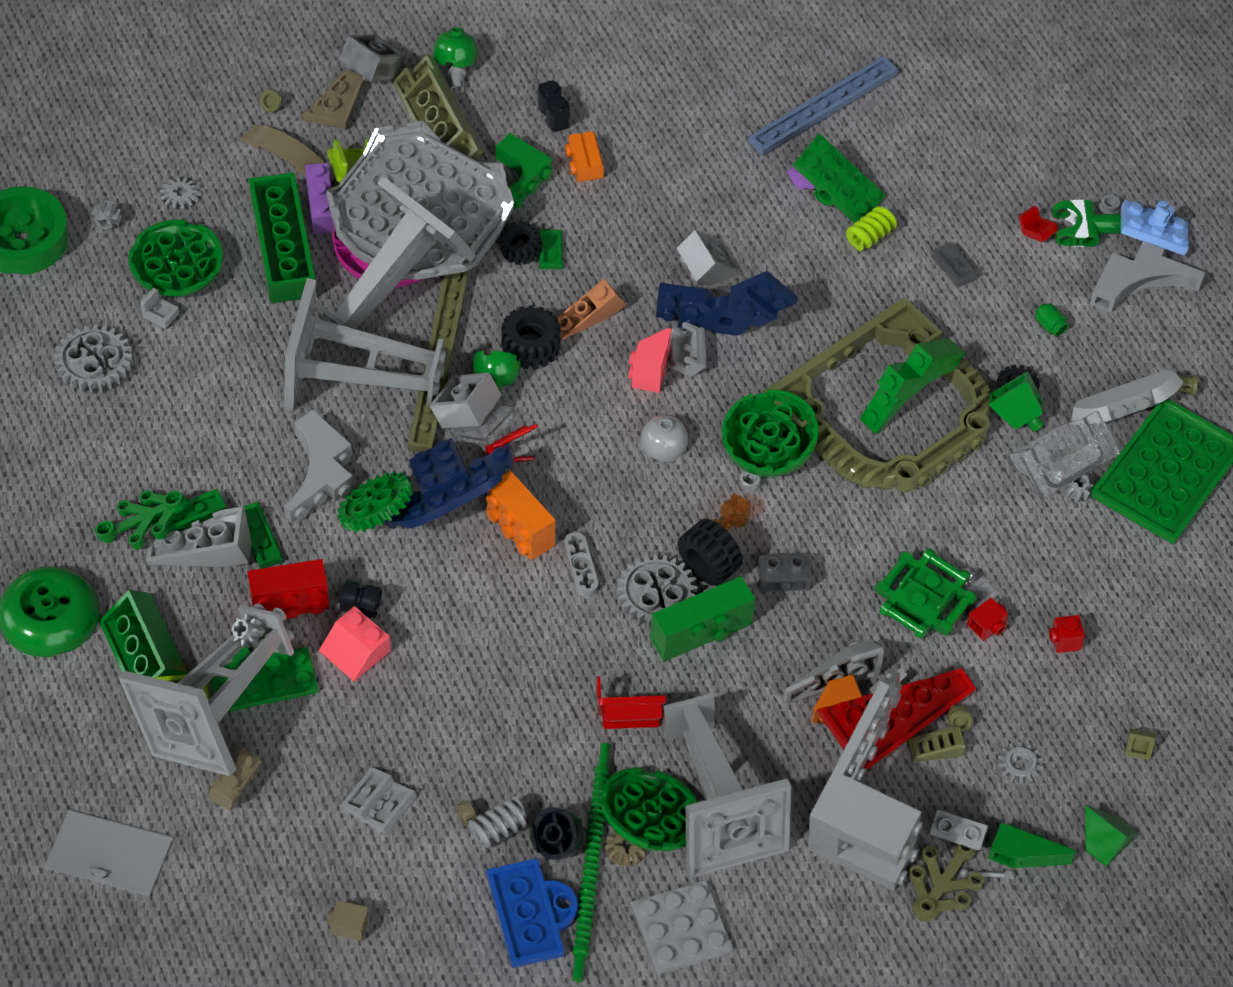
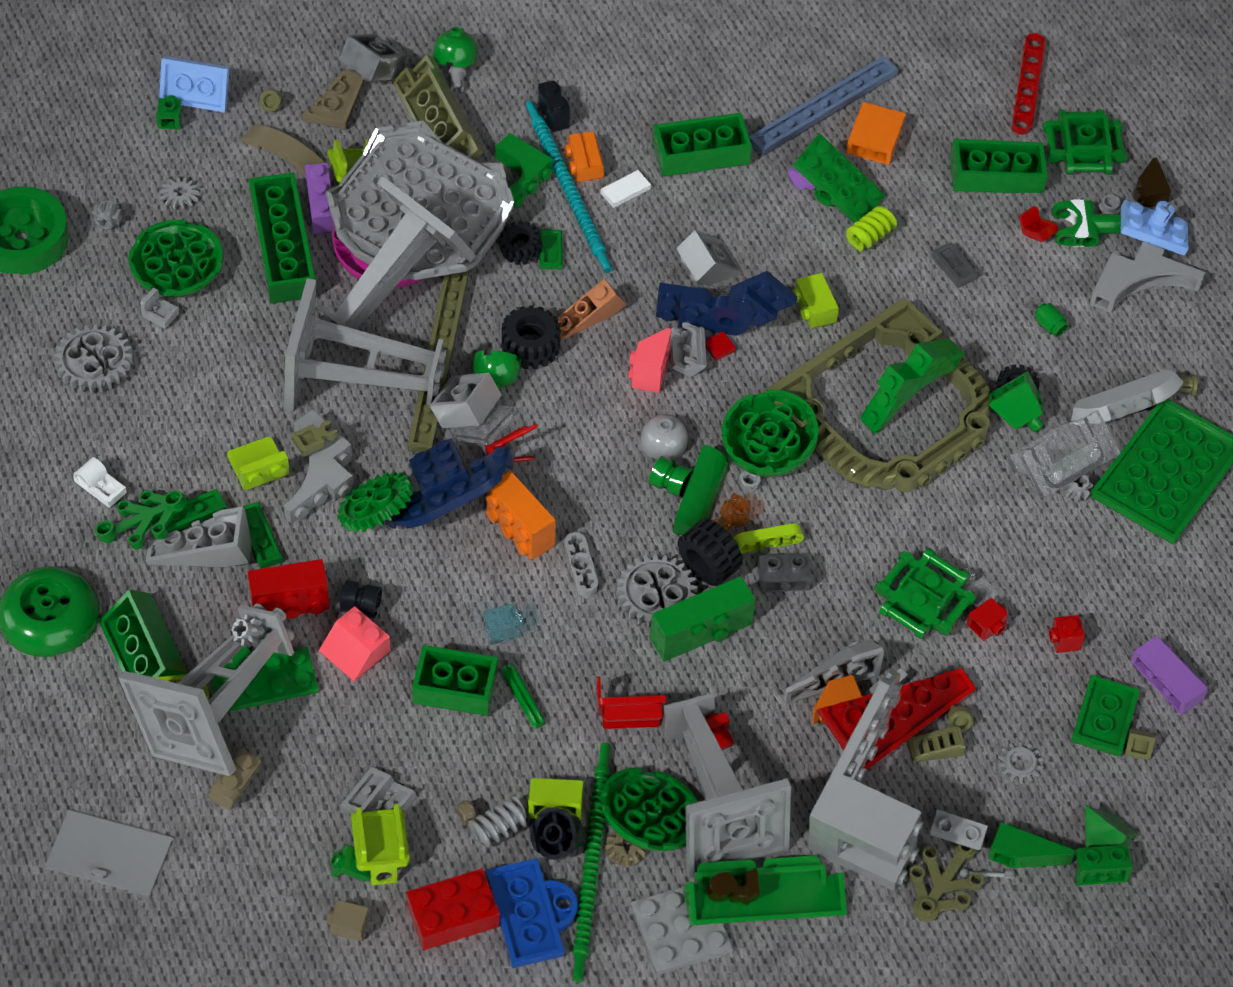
none -> white plate [73,457,127,508]
none -> green brick [156,95,183,130]
none -> light blue plate [159,56,230,112]
none -> lime bracket [227,437,290,491]
none -> olive plate [291,420,338,457]
none -> green bracket [330,844,371,882]
none -> lime piece [351,803,410,886]
none -> red brick [406,868,500,951]
none -> green brick [412,645,498,716]
none -> clear light blue brick [484,604,523,645]
none -> green axle [502,663,545,729]
none -> teal hose [525,101,613,273]
none -> lime brick [528,778,584,821]
none -> white tile [601,170,651,208]
none -> green wheel [649,456,693,498]
none -> green brick [652,113,752,177]
none -> green brick [673,444,729,535]
none -> green slope [682,856,847,926]
none -> red tile [705,331,736,361]
none -> red bracket [705,712,734,750]
none -> dark brown leg [706,868,760,905]
none -> lime beam [733,523,804,554]
none -> lime brick [792,273,839,329]
none -> orange brick [846,102,906,165]
none -> green brick [949,139,1048,193]
none -> red beam [1011,33,1045,135]
none -> green brick [1042,109,1128,174]
none -> green plate [1071,675,1140,757]
none -> green bracket [1074,845,1133,886]
none -> medium lavender brick [1131,636,1208,715]
none -> dark brown slope [1133,157,1171,208]

